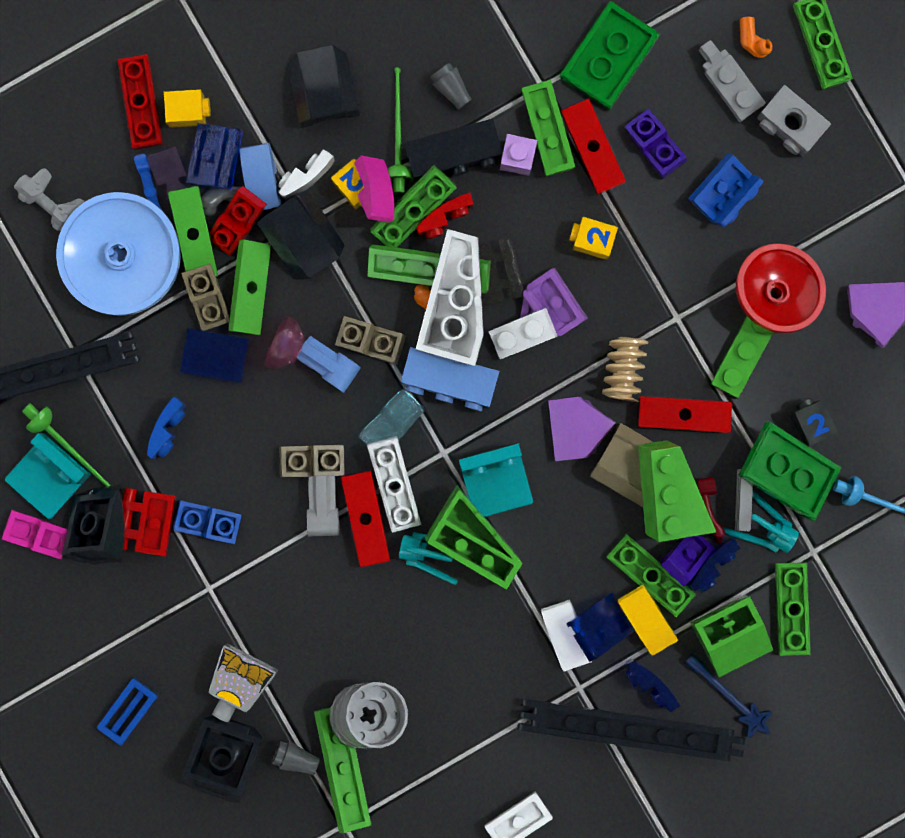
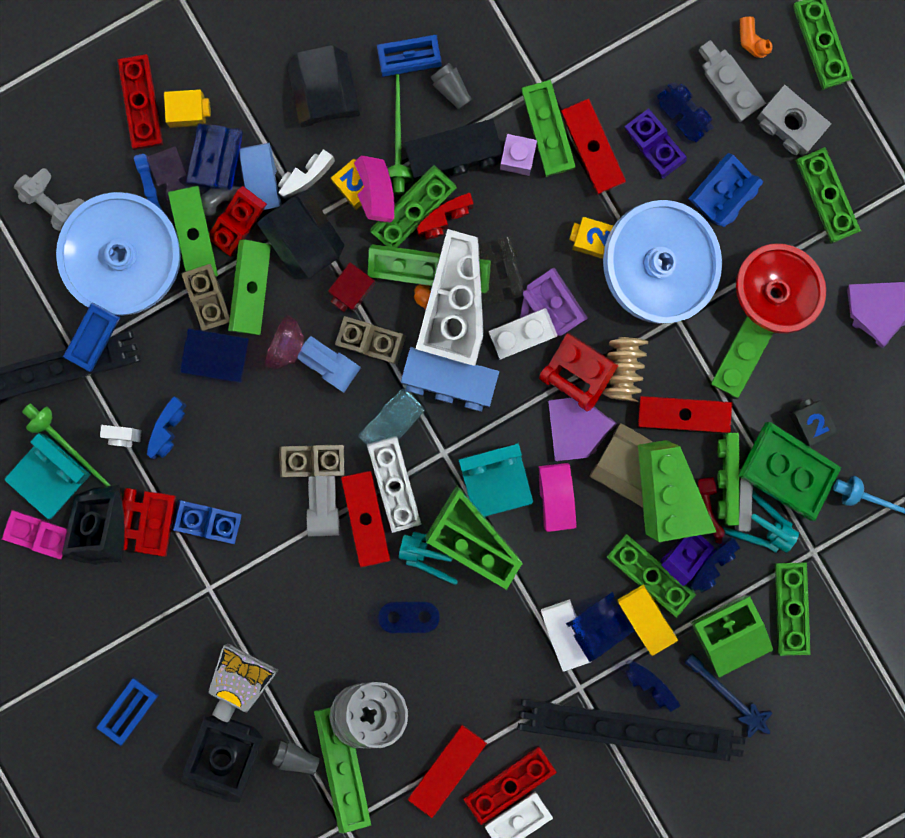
green tile [559,1,660,111] -> none
none -> blue tile [63,303,120,372]
none -> white plate [100,425,142,447]
none -> dark red brick [328,262,376,312]
none -> blue tile [377,35,442,77]
none -> clear blue plate [378,601,440,633]
none -> red tile [407,724,487,818]
none -> red tile [464,746,557,825]
none -> dark pink slope [538,463,576,532]
none -> red plate [539,333,618,412]
none -> light blue dish [603,200,722,324]
none -> clear blue hinge [657,82,714,143]
none -> bright green tile [717,433,739,525]
none -> bright green tile [796,147,861,244]

